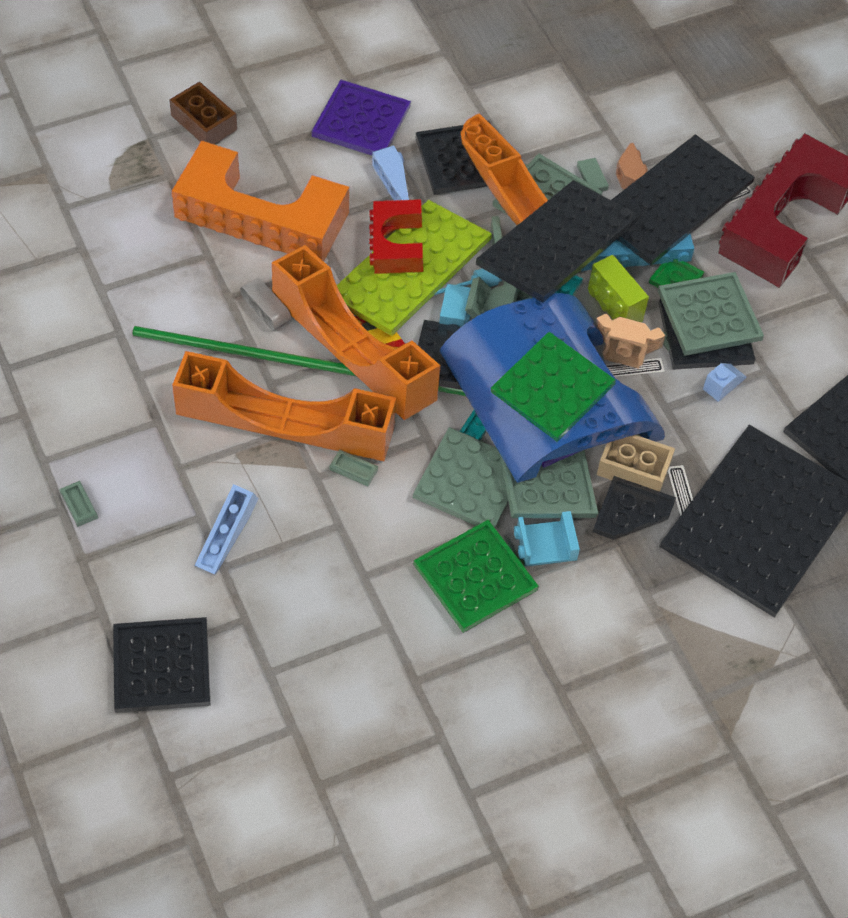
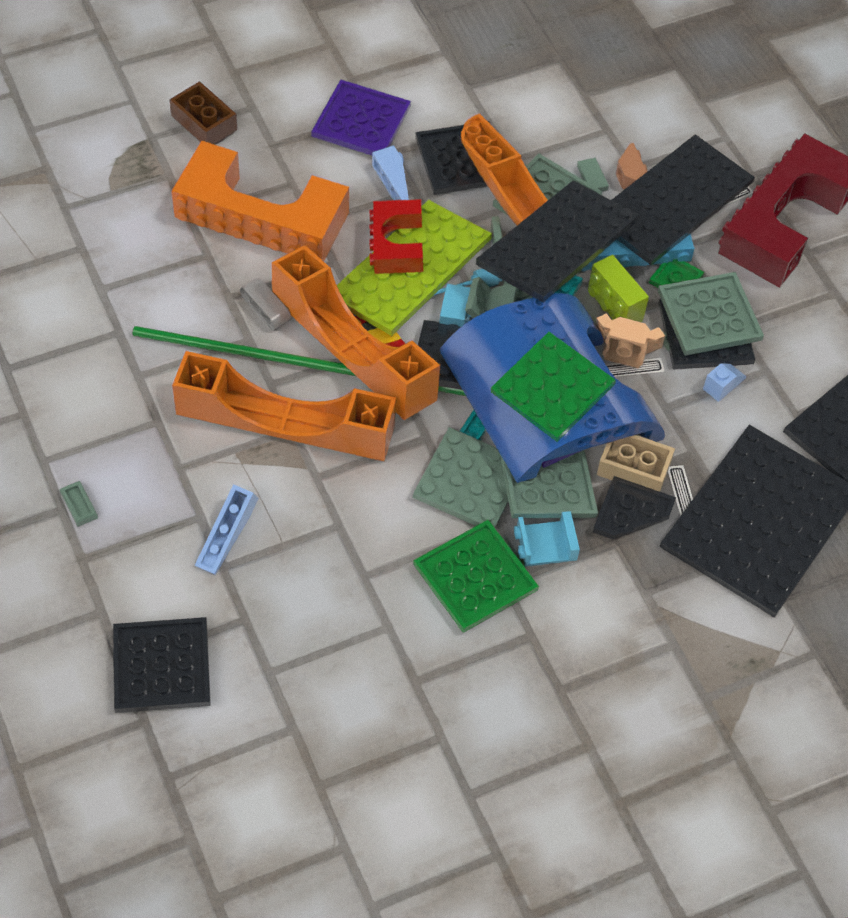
sand green tile [329,450,378,487] -> none

